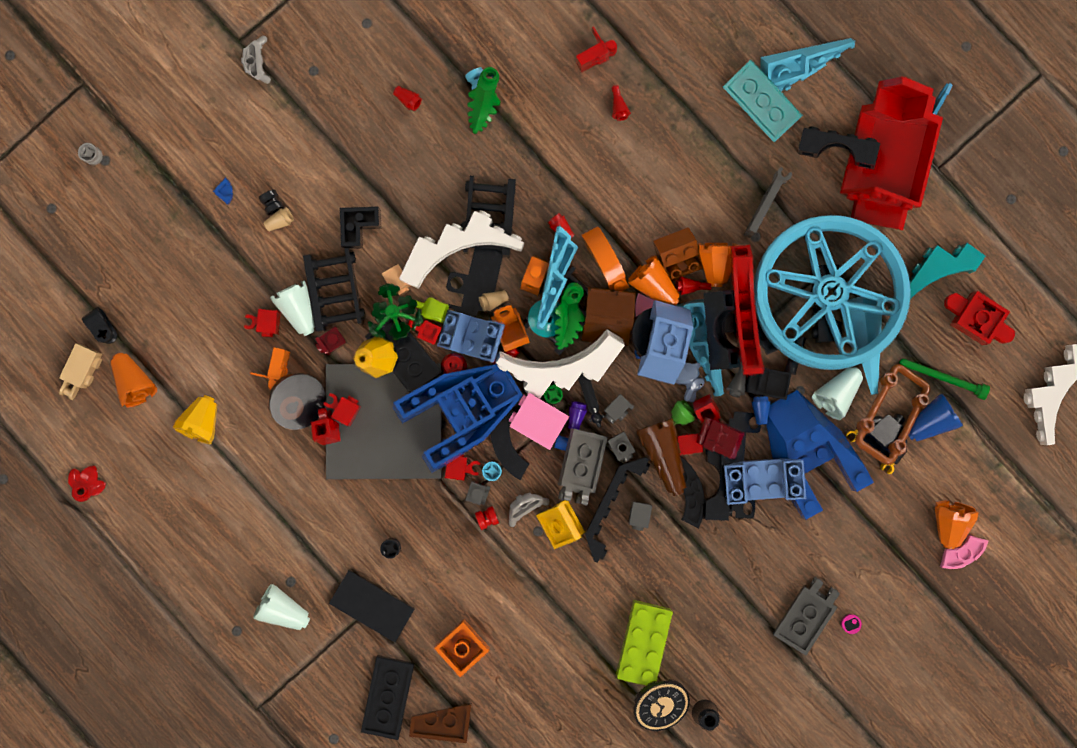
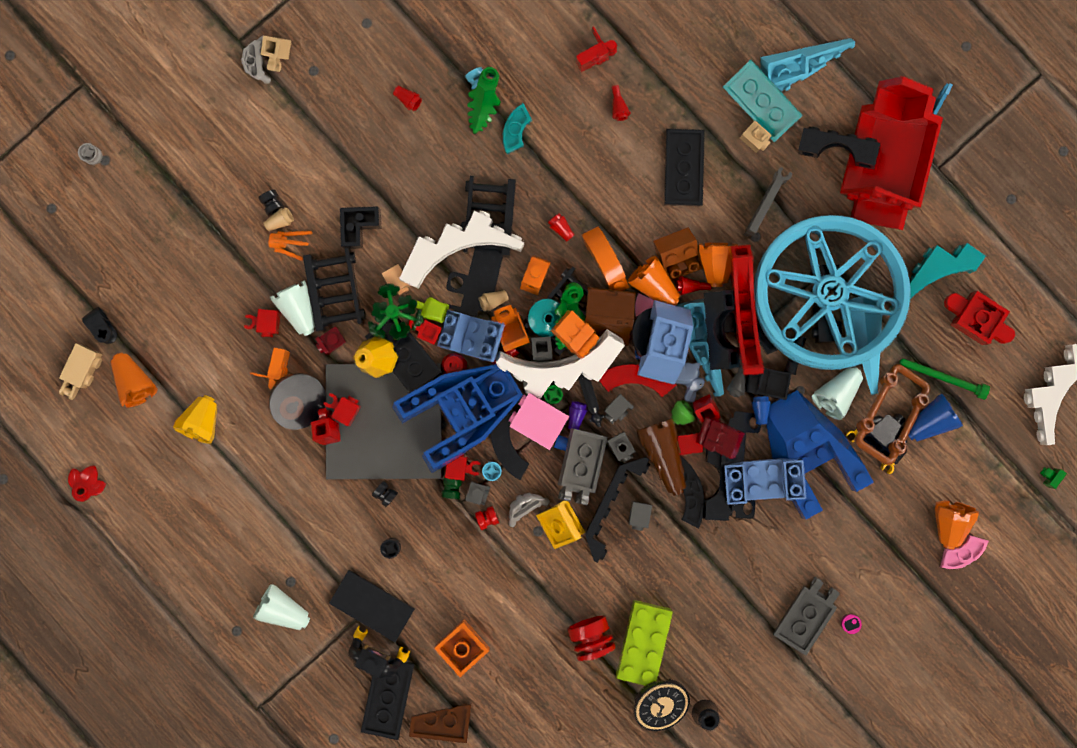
blue tile [213,177,233,205] -> none
medium azure wedge [536,226,578,329] -> none
none -> tan brick [261,35,291,72]
none -> orange plant [268,231,312,261]
none -> black torso [348,626,410,678]
none -> black wheel [372,481,398,507]
none -> dark green wheel [441,477,462,499]
none -> teal tile [503,103,532,155]
none -> dark grey brick [531,337,552,362]
none -> orange piece [551,310,600,359]
none -> red wheel [567,615,616,661]
none -> red tile [599,364,677,397]
none -> black tile [664,129,705,206]
none -> tan brick [740,121,772,153]
none -> green tile [1040,467,1067,489]

